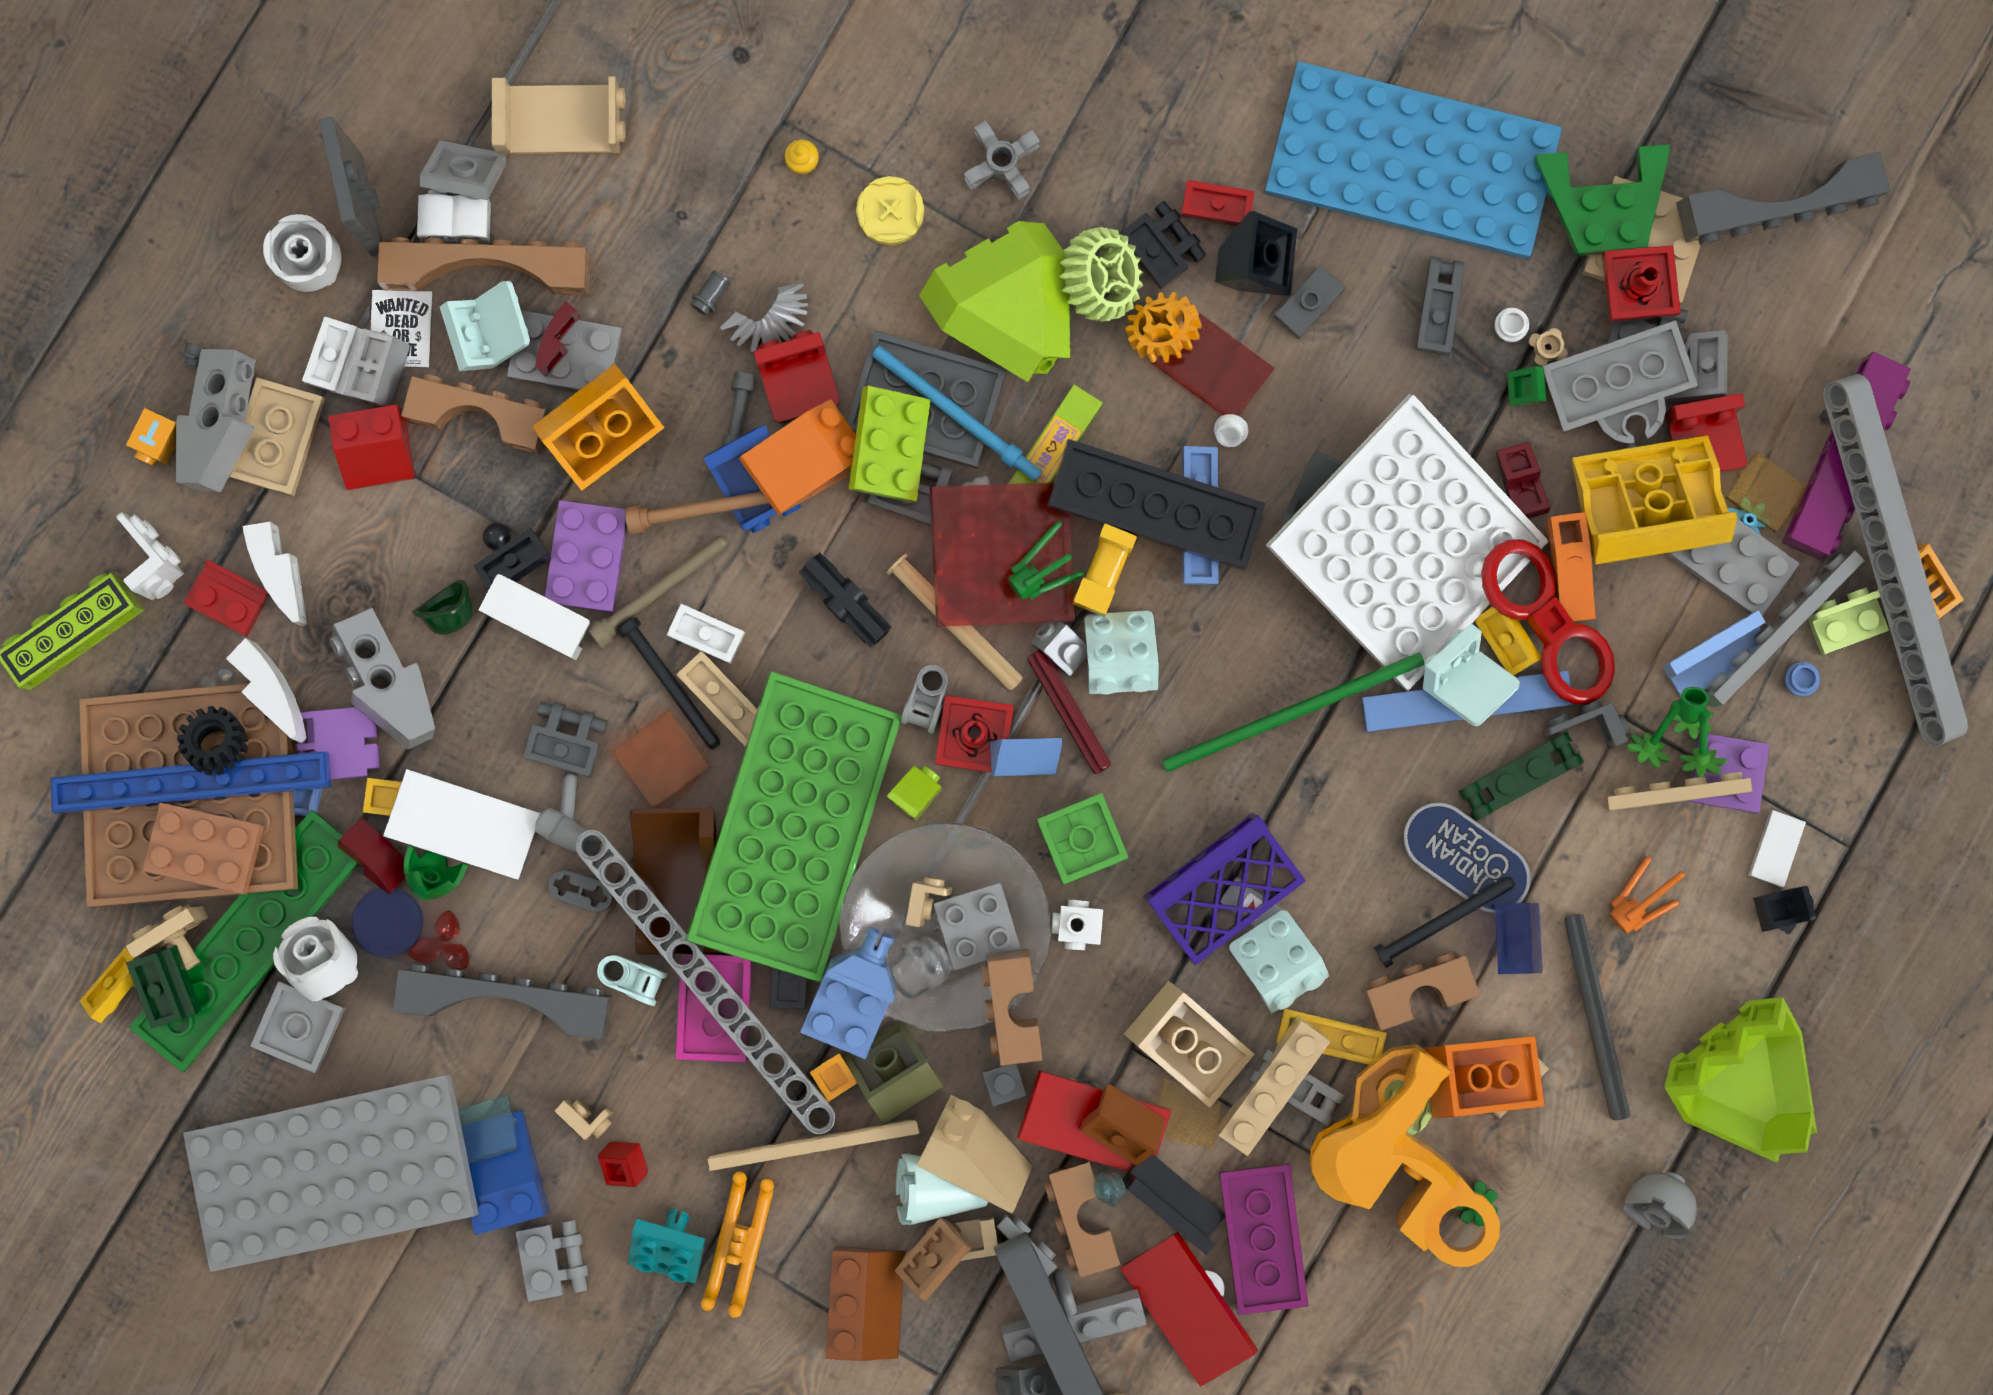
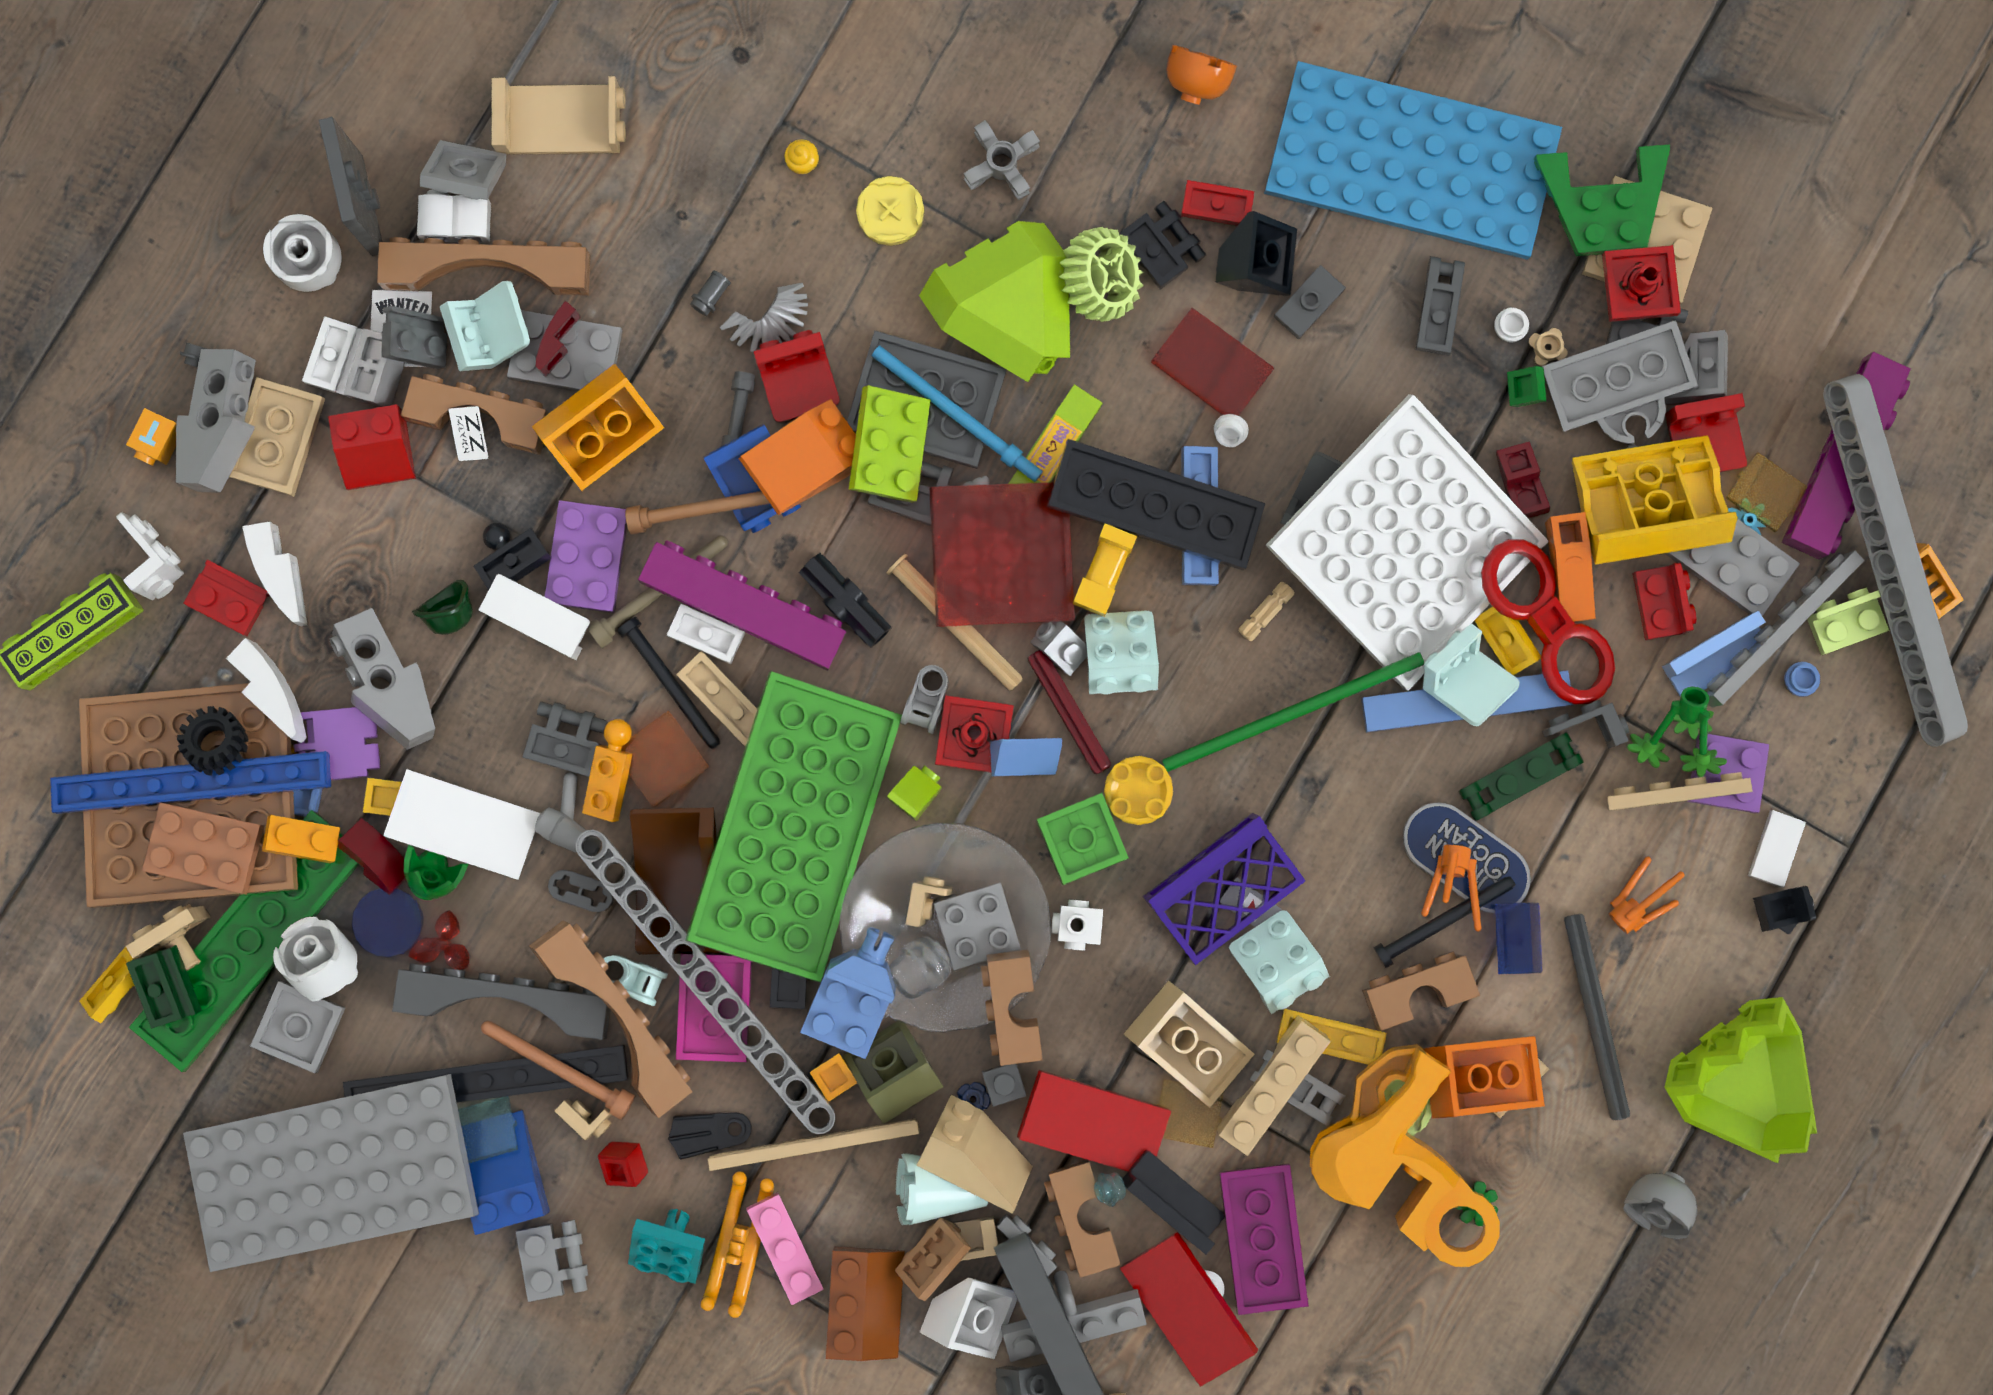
green plant [1007,521,1085,601] -> none
dark orange panel [1080,1084,1165,1166] -> none
light orange gear [1125,292,1202,363] -> none
dark grey arch [1676,152,1890,245] -> none
none -> light orange plate [262,815,340,863]
none -> black plate [343,1045,629,1103]
none -> flat silver plate [382,306,447,369]
none -> white sticker [449,406,488,461]
none -> nougat piece [481,1021,636,1120]
none -> medium nougat arch [529,920,692,1118]
none -> light orange plate [582,719,633,822]
none -> magenta brick [638,540,846,671]
none -> black piece [668,1112,752,1160]
none -> bright pink plate [746,1192,824,1305]
none -> white slope [920,1277,1017,1359]
none -> dark blue plate [957,1082,990,1110]
none -> yellow dish [1104,756,1173,825]
none -> orange cylinder [1166,45,1237,105]
none -> tan axle [1239,582,1295,641]
none -> orange plant [1421,845,1481,932]
none -> red bracket [1632,562,1697,641]

